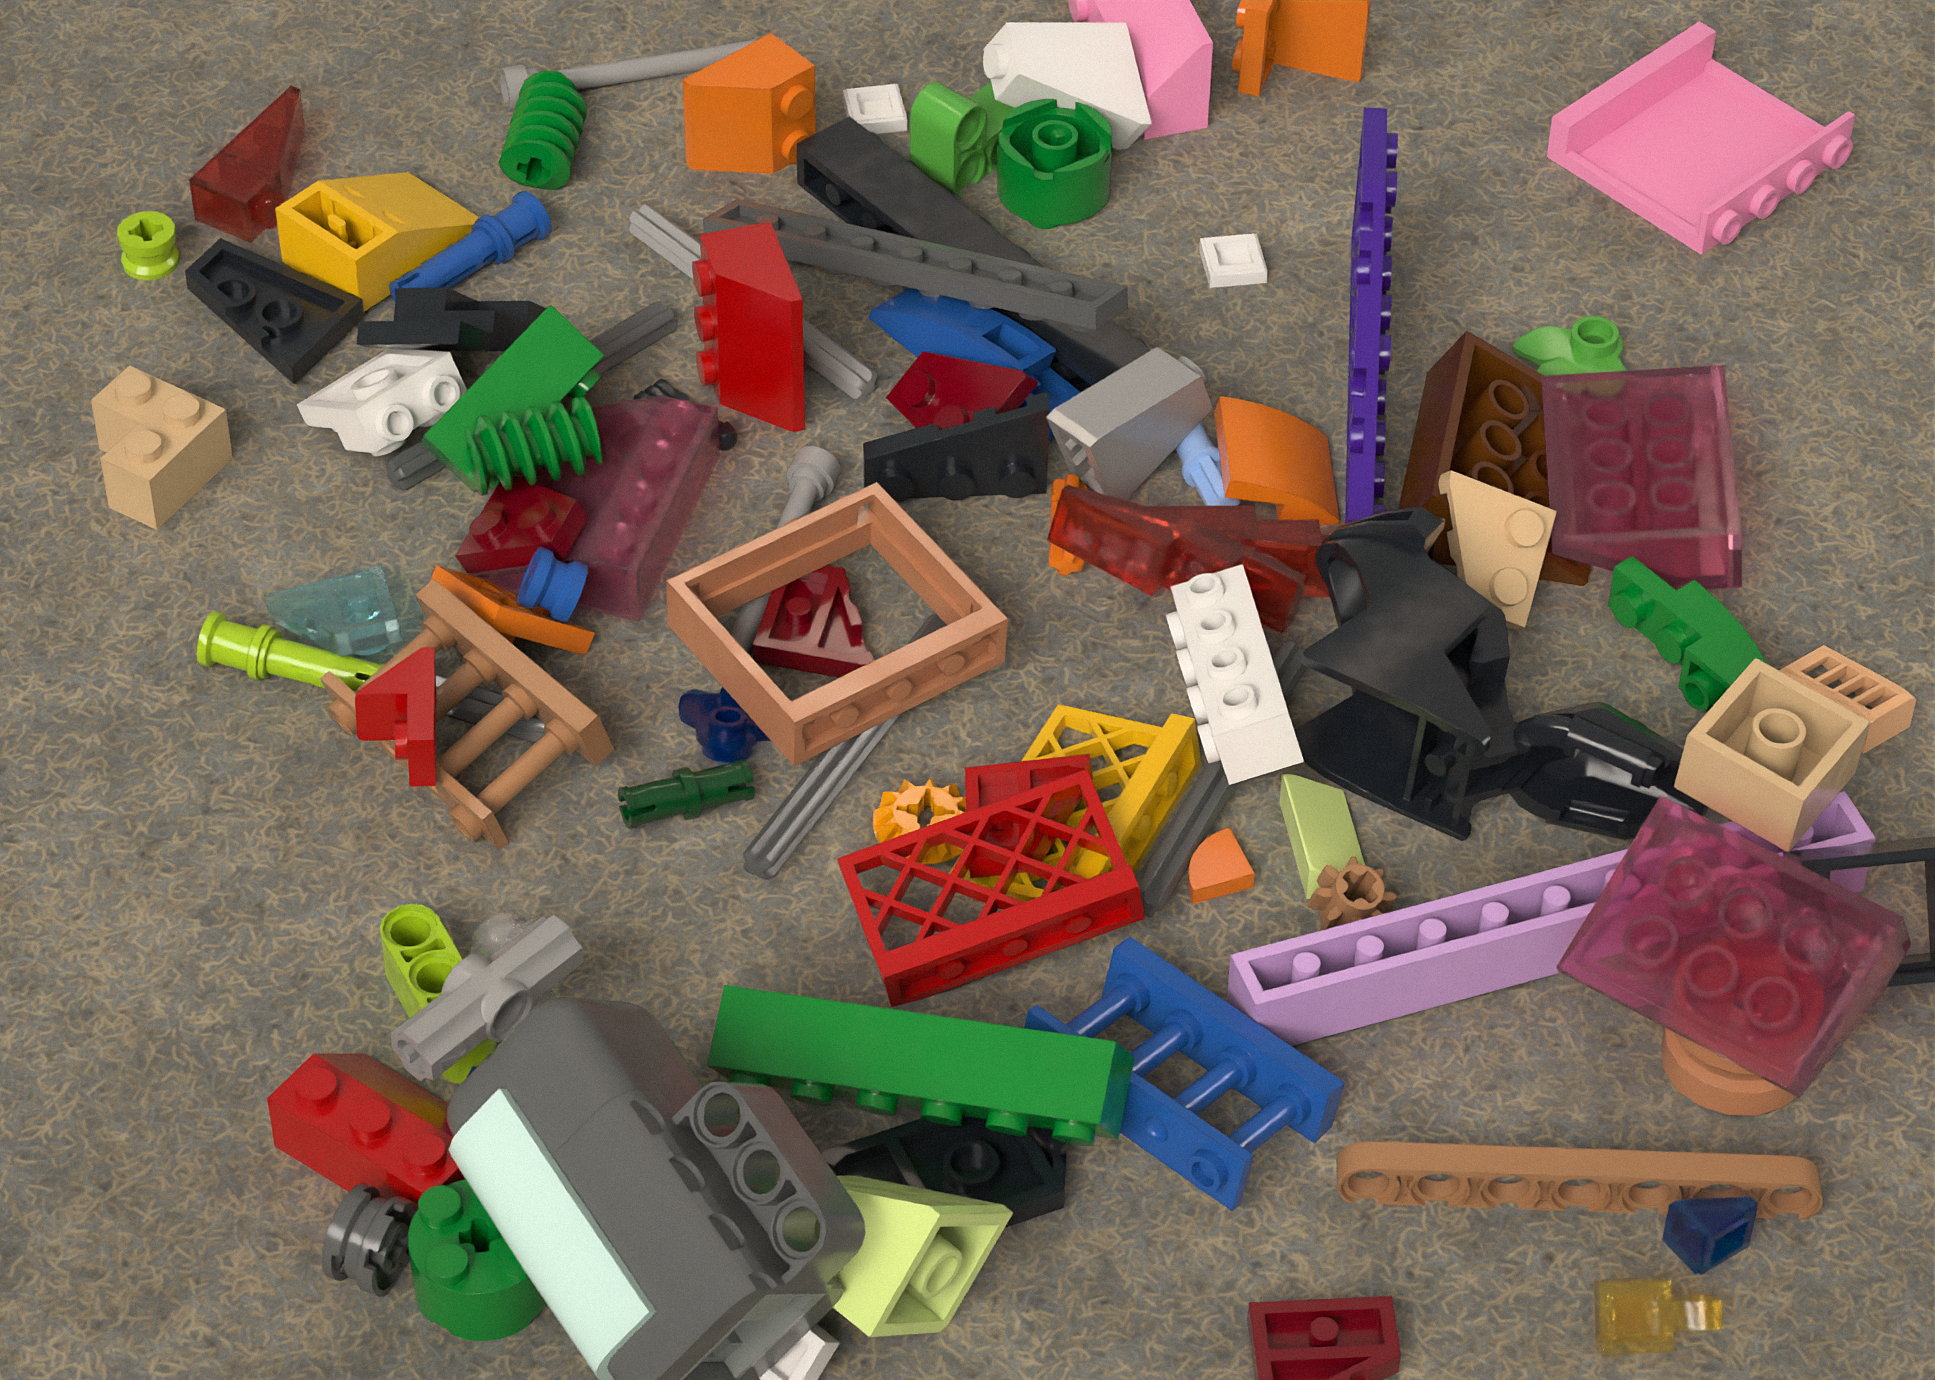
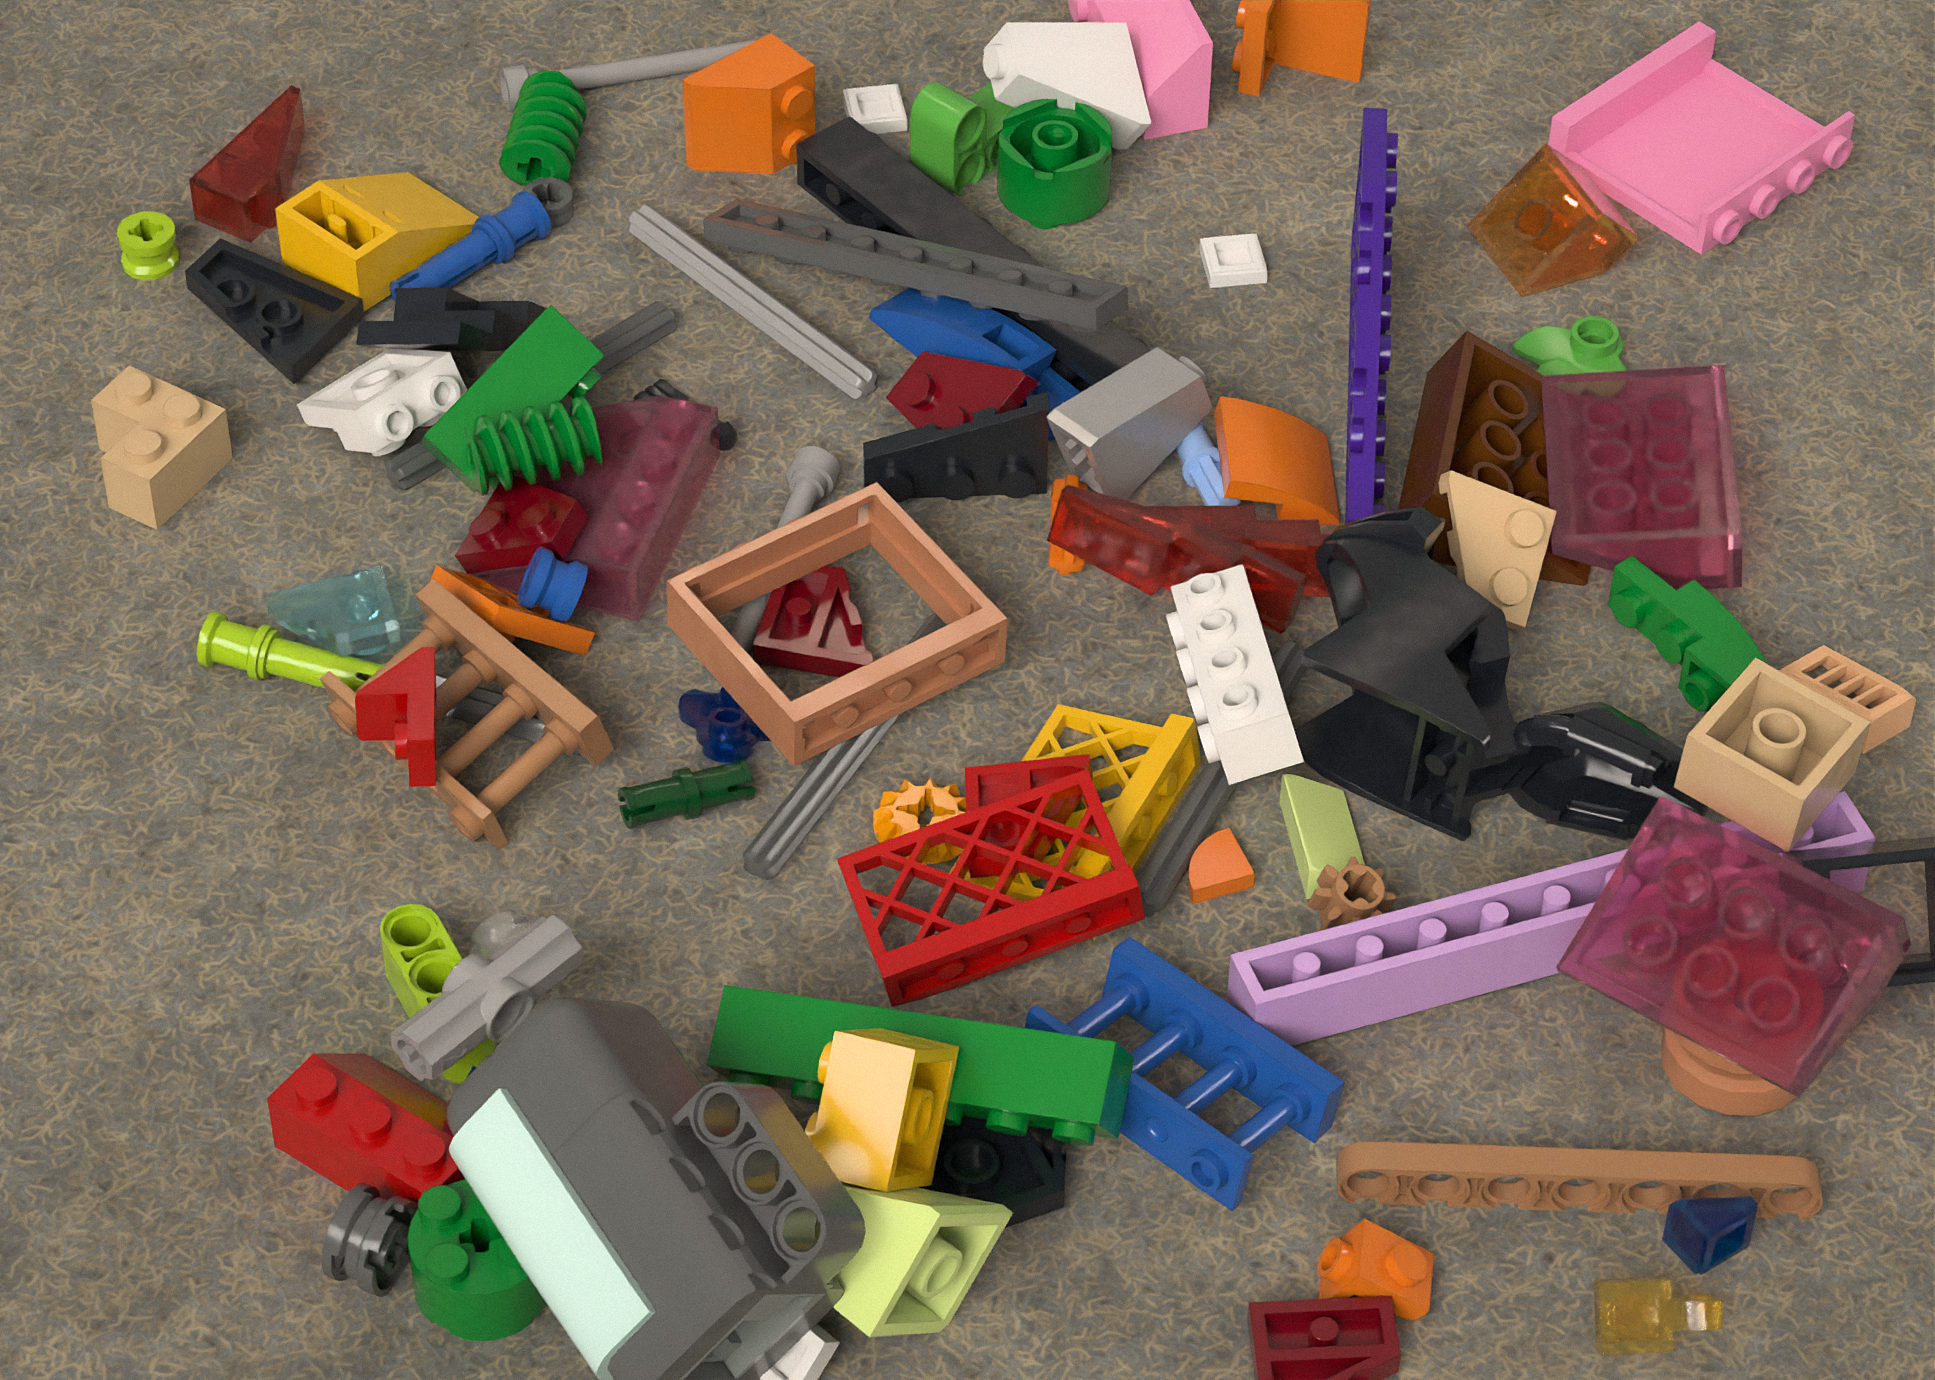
red slope [692,222,805,432] -> none
none -> dark grey bush [523,177,574,229]
none -> yellow brick [805,1028,960,1193]
none -> orange bracket [1317,1218,1434,1320]
none -> clear orange slope [1466,143,1639,297]

